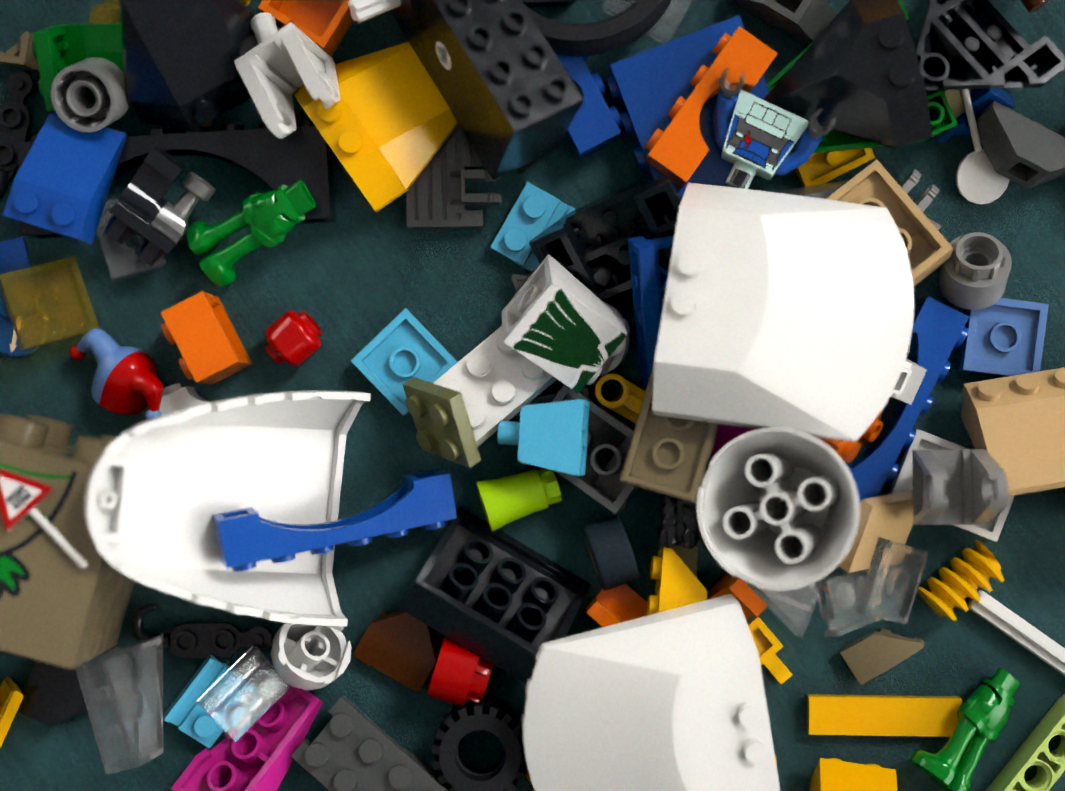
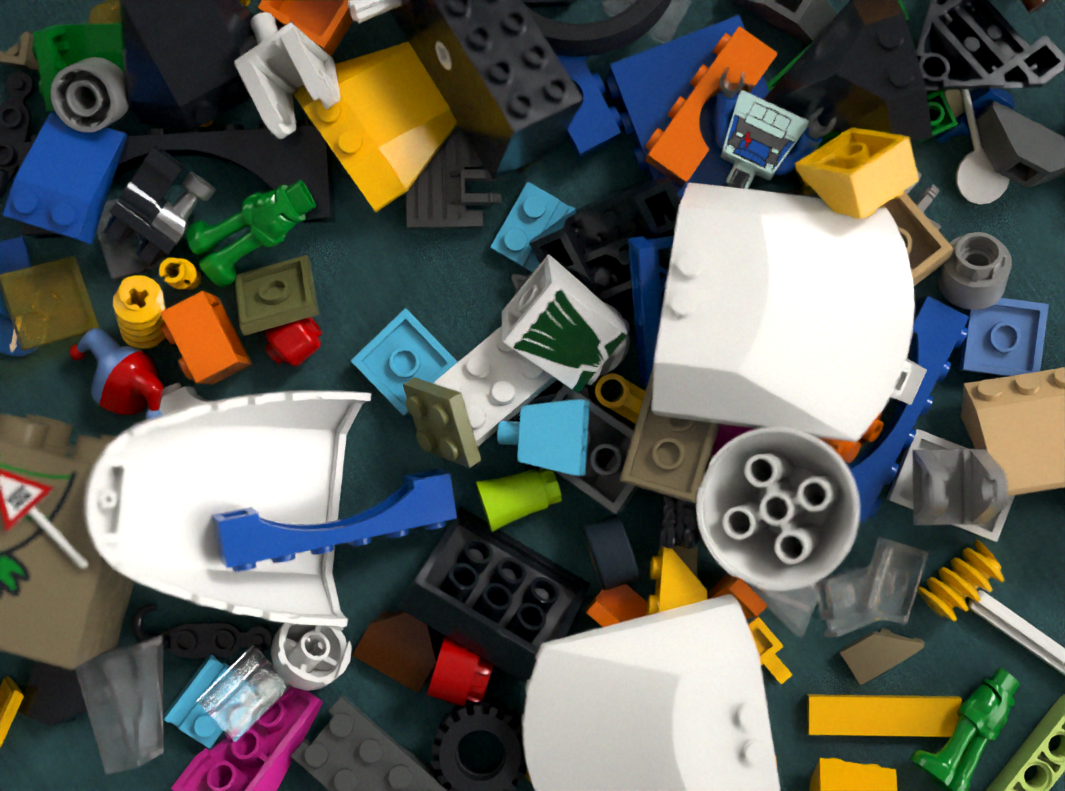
tan tile [839,490,914,573] -> none
none -> yellow piece [113,275,166,349]
none -> yellow pin [159,257,202,290]
none -> olive plate [235,255,319,336]
none -> yellow slope [795,127,919,219]

